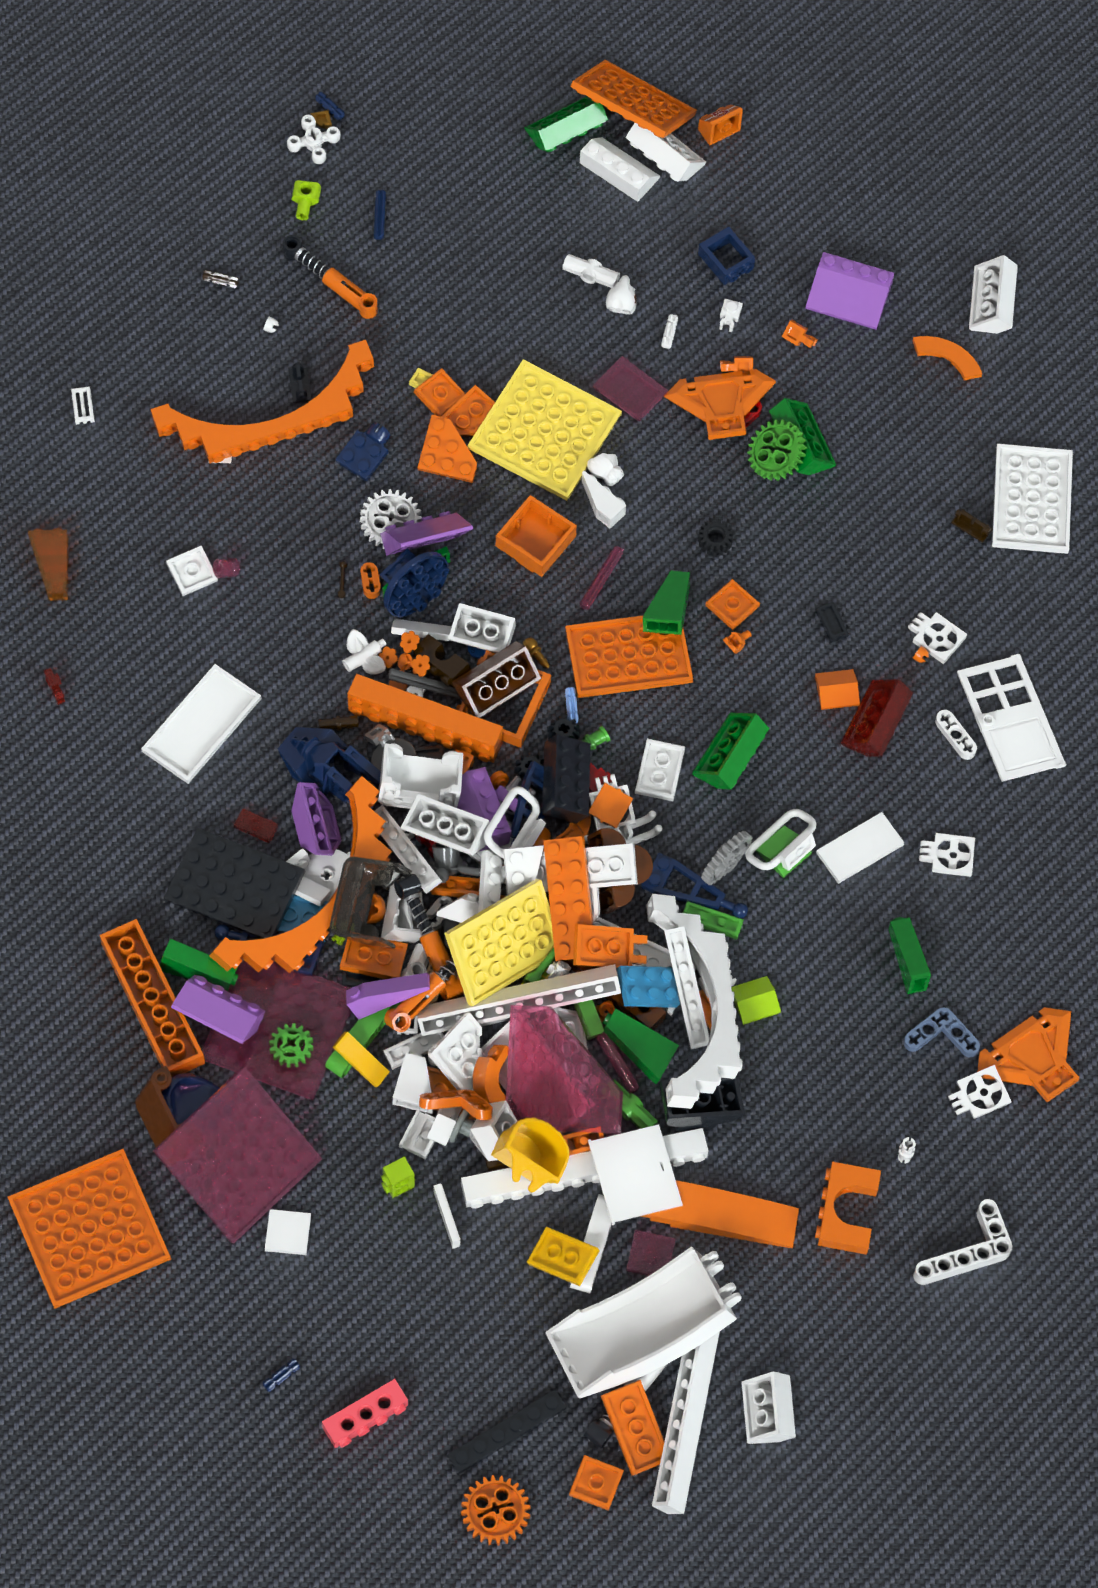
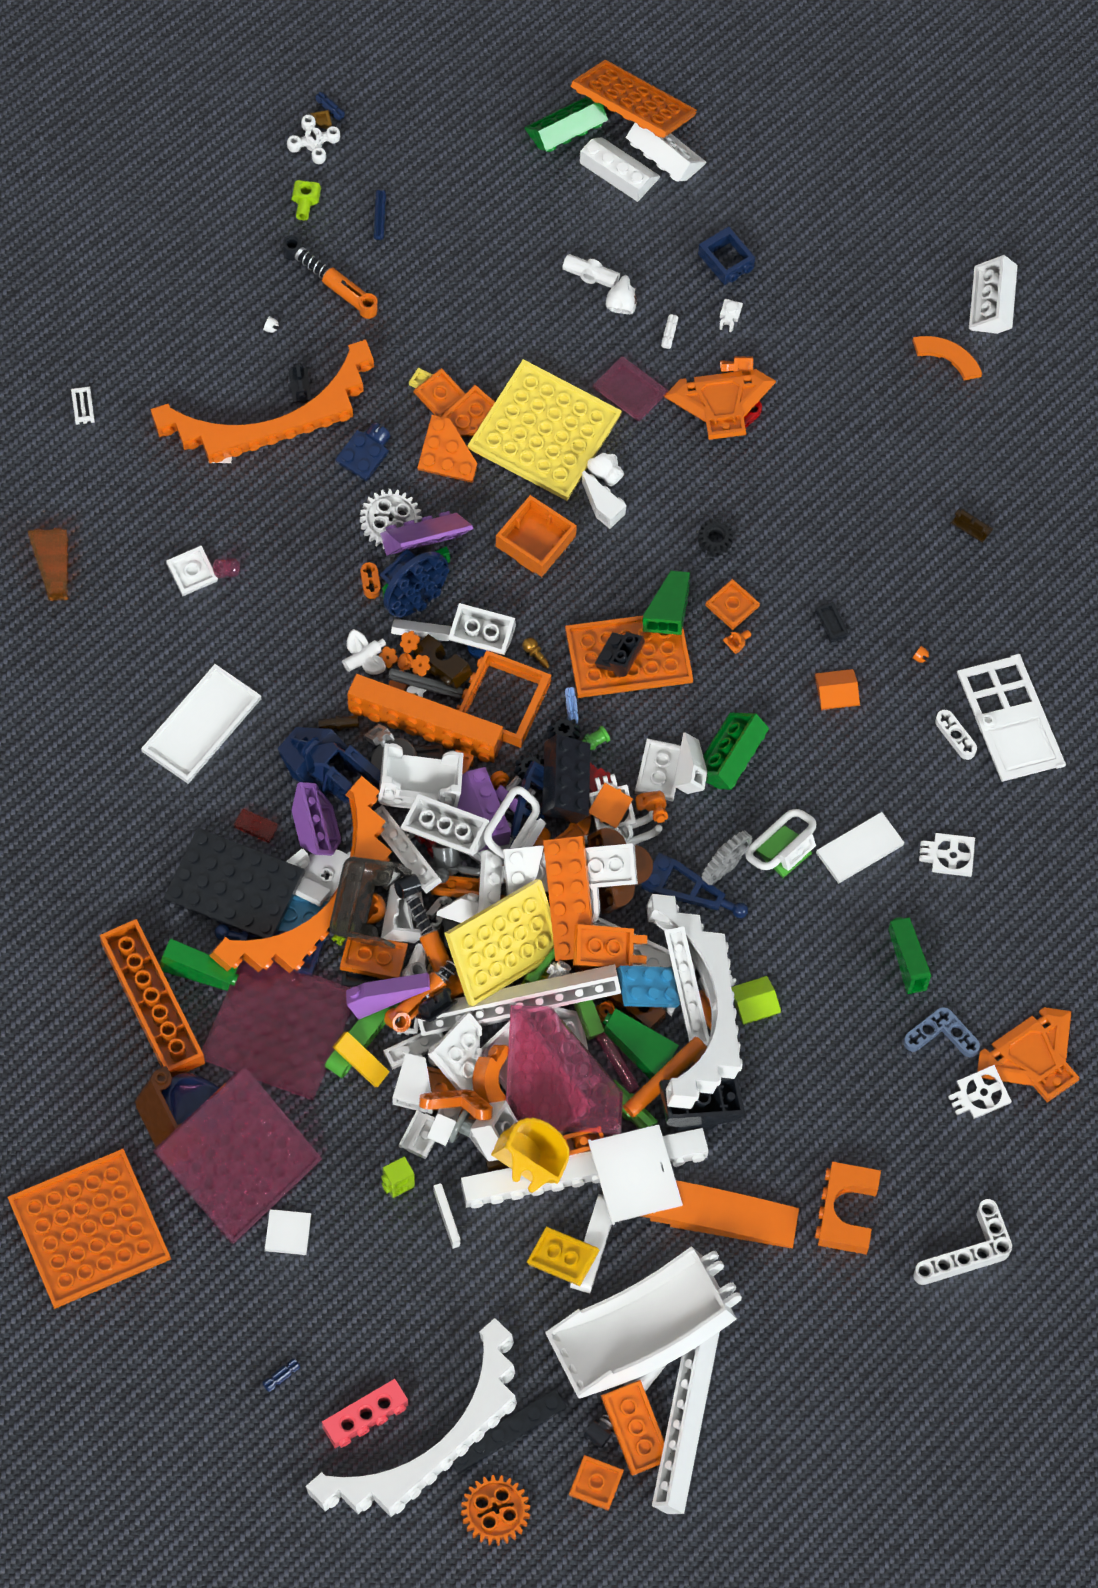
clear red plate [44,668,65,705] -> none
medium lavender slope [171,975,265,1044] -> none
axle [202,270,239,288] -> none
bright green gear [269,1023,314,1068] -> none
dark brown hinge [338,561,347,599] -> none
reddish brown slope [452,641,541,718] -> none
clear pink axle [580,546,623,610] -> none
clear pink plate [627,1230,676,1276] -> none
bright green tile [683,901,744,939] -> none
orange slope [698,104,743,146] -> none
white slope [742,1371,796,1444] -> none
bright green gear [747,419,807,481] -> none
green slope [769,398,836,475] -> none
orange plate [782,320,818,348] -> none
medium lavender slope [805,252,894,330] -> none
clear red slope [841,679,913,757] -> none
white pin [898,1137,916,1164] -> none
white piece [908,612,967,664] -> none
white plate [992,444,1073,554] -> none
none -> white arch [306,1318,517,1517]
none -> black hinge [416,988,458,1022]
none -> black brick [595,632,645,677]
none -> orange axle [623,1036,707,1118]
none -> orange piece [635,790,668,823]
none -> white slope [674,732,707,794]

